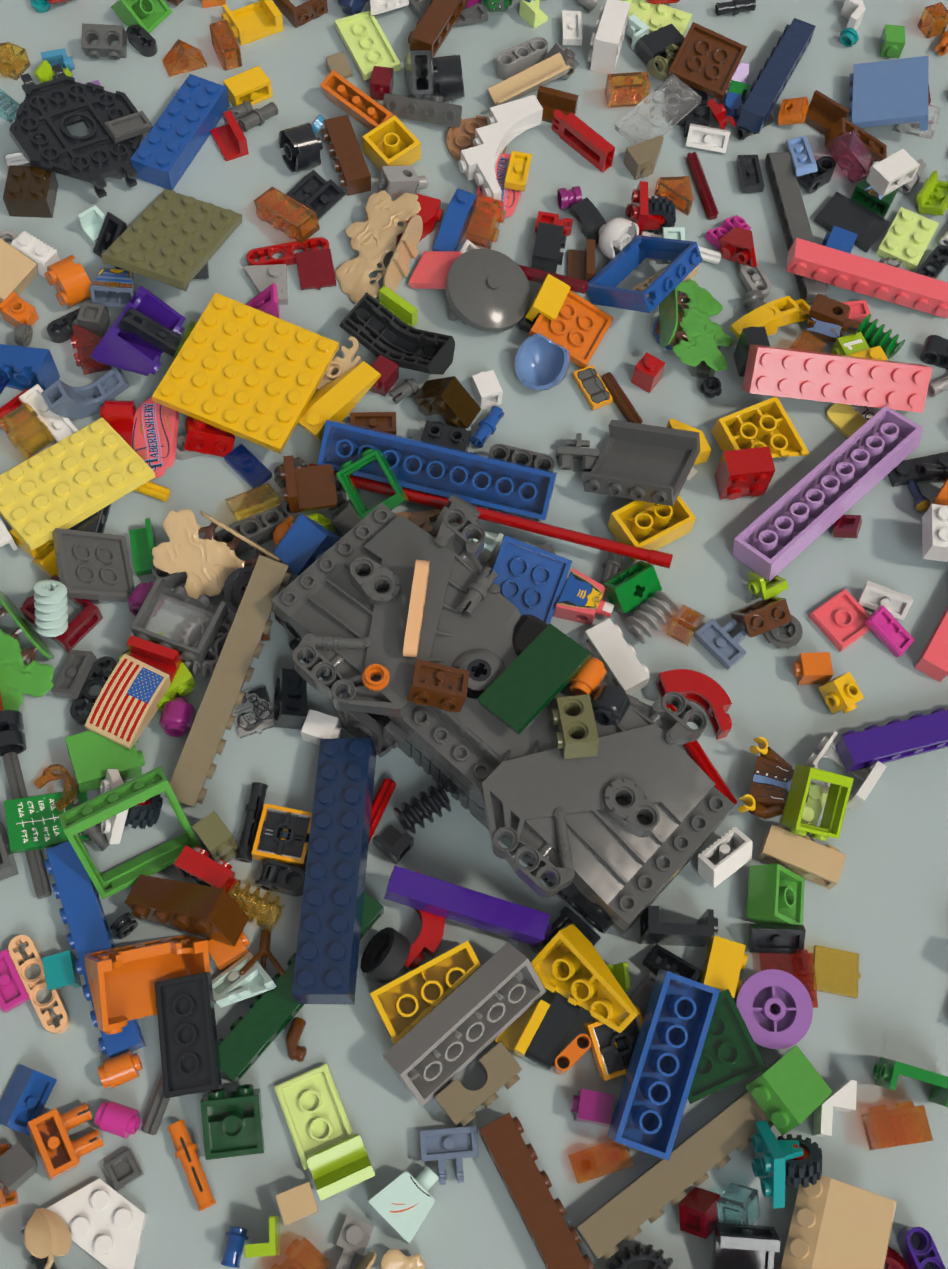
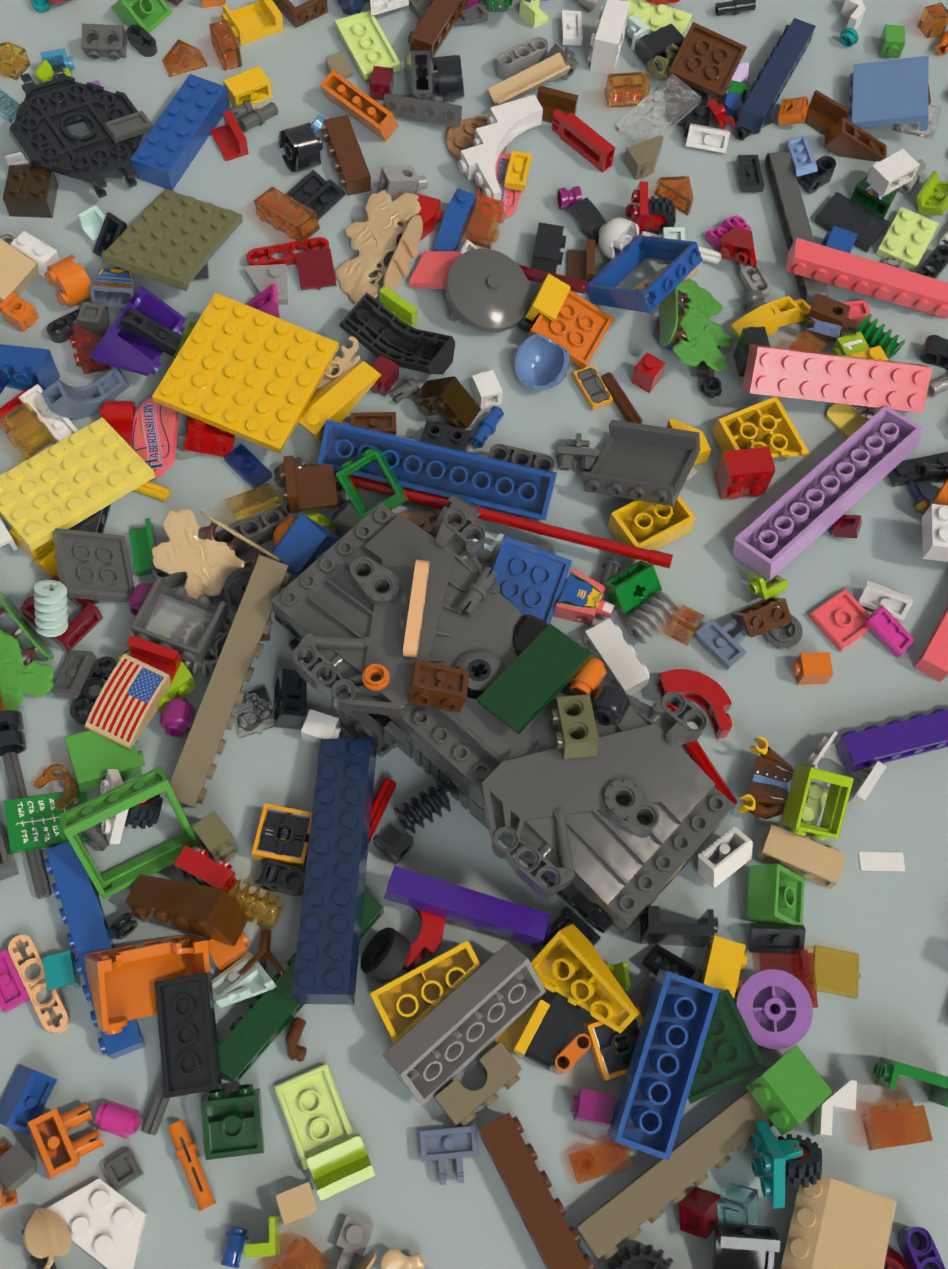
dark grey tile [15,323,33,347] -> none
orange brick [97,1050,143,1088] -> none
black pin [235,782,268,863] -> none
yellow brick [362,115,421,171] -> none
light aqua torso [369,1166,439,1243] -> none
red plate [535,211,573,236] -> none
dark red axle [686,152,719,220] -> none
yellow brick [818,672,864,714] -> none
clear pink brick [831,130,874,183] -> none
none -> white sticker [859,851,905,871]

